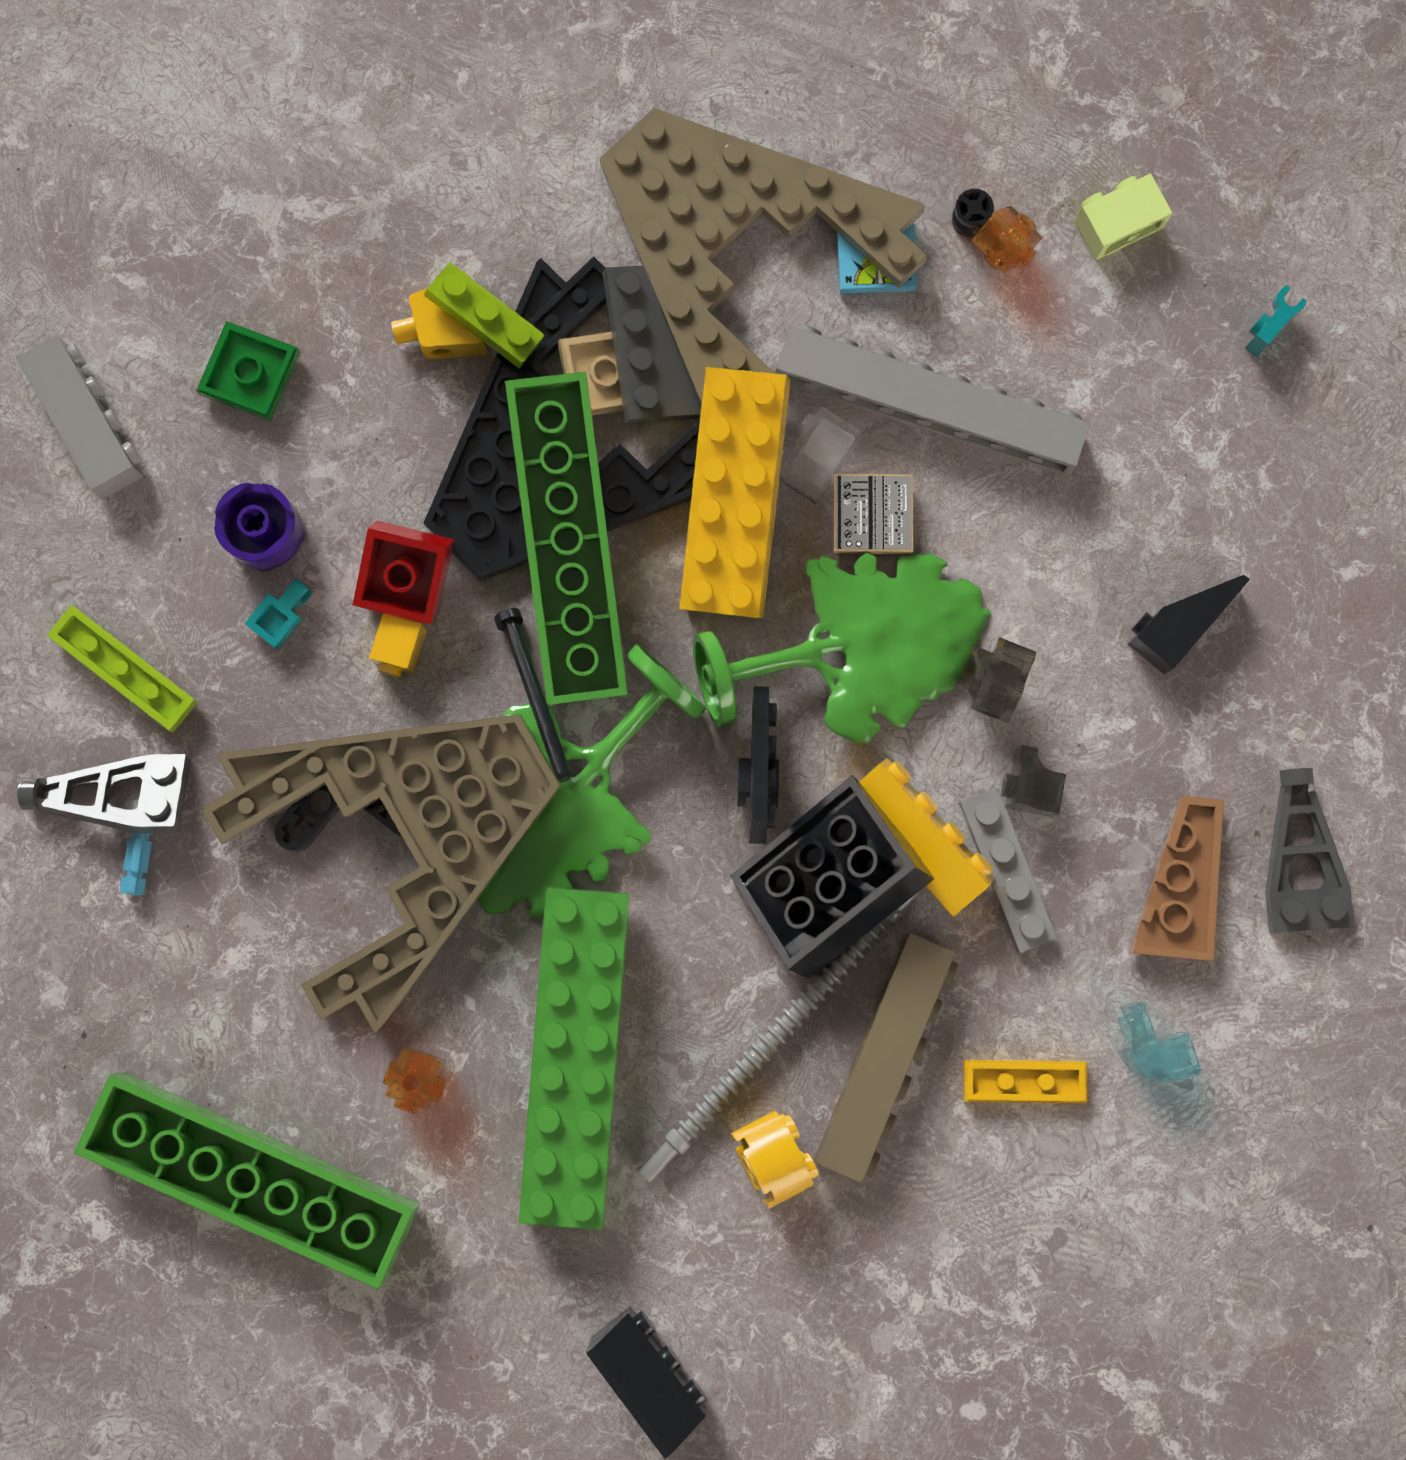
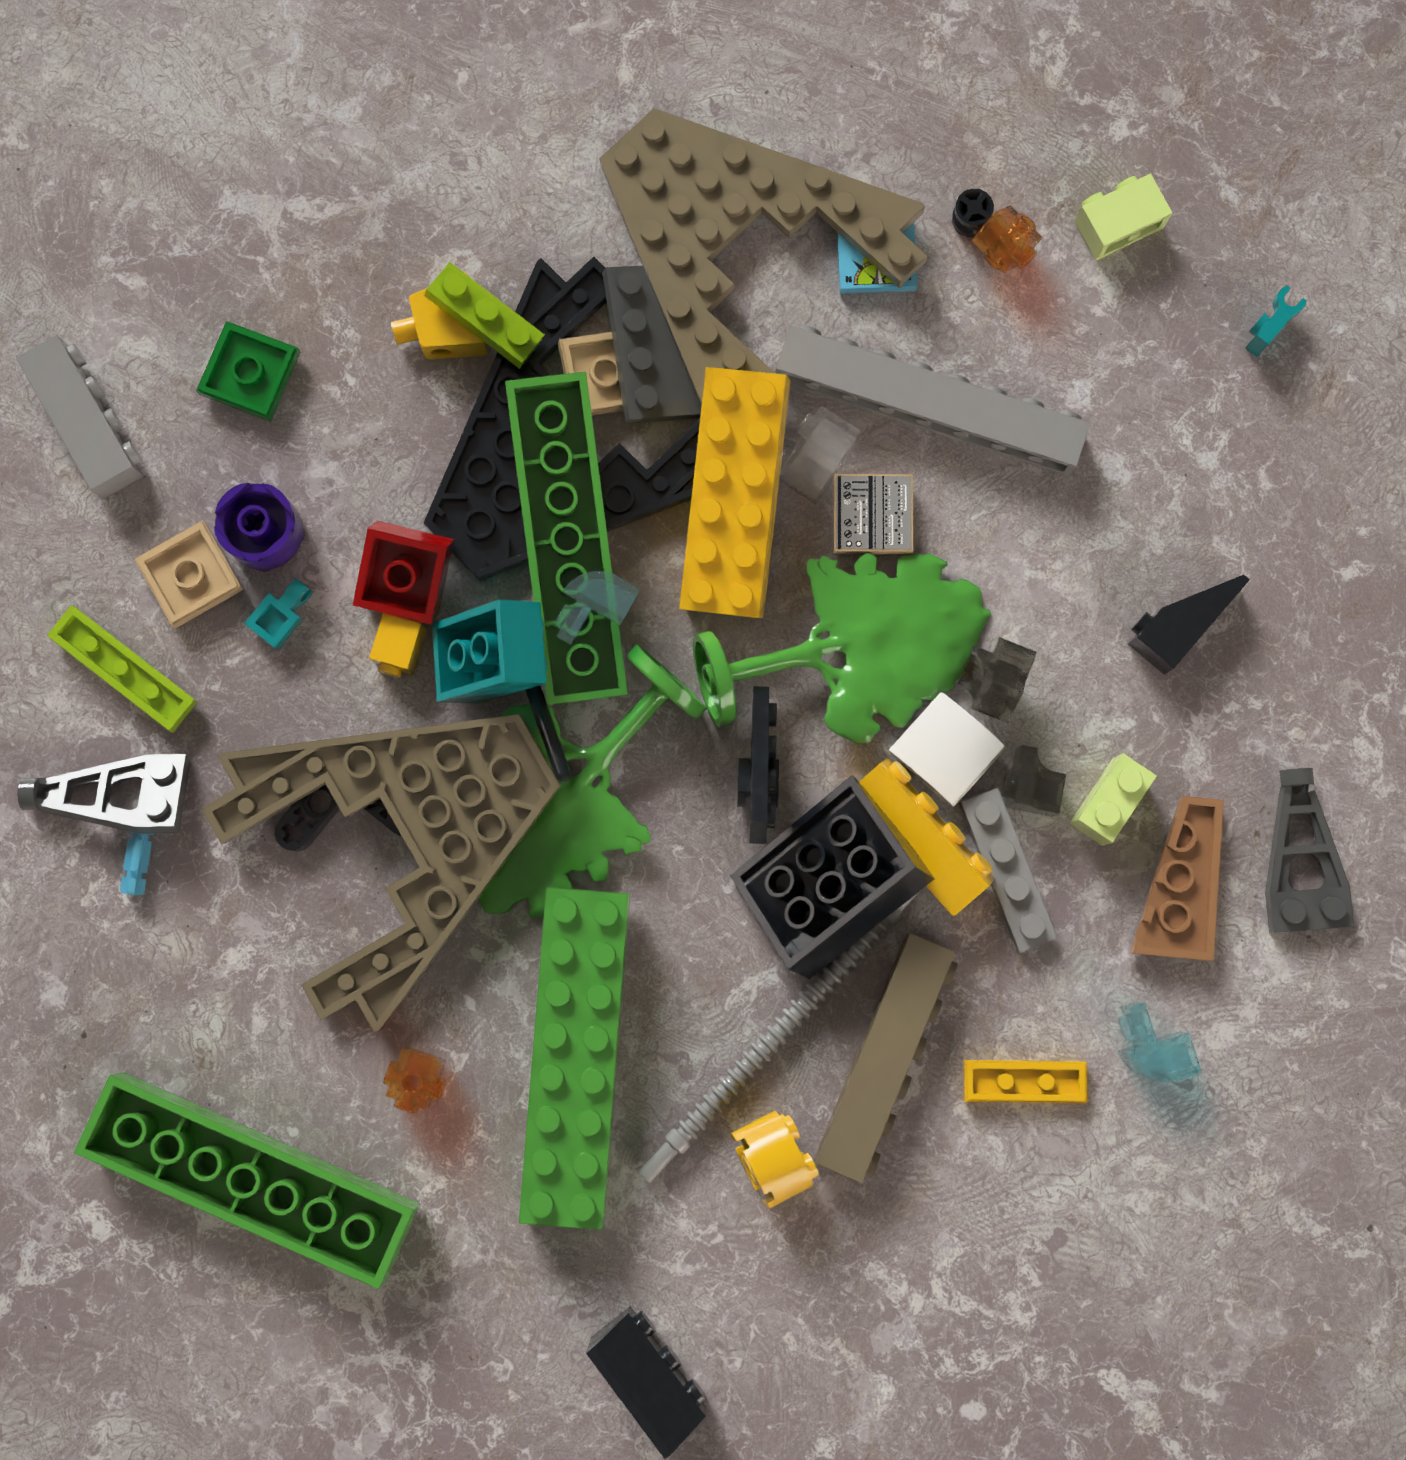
none -> tan plate [134,520,244,629]
none -> teal brick [432,599,547,704]
none -> clear light blue brick [554,571,641,645]
none -> white slope [889,692,1006,808]
none -> yellowish green brick [1069,753,1157,846]

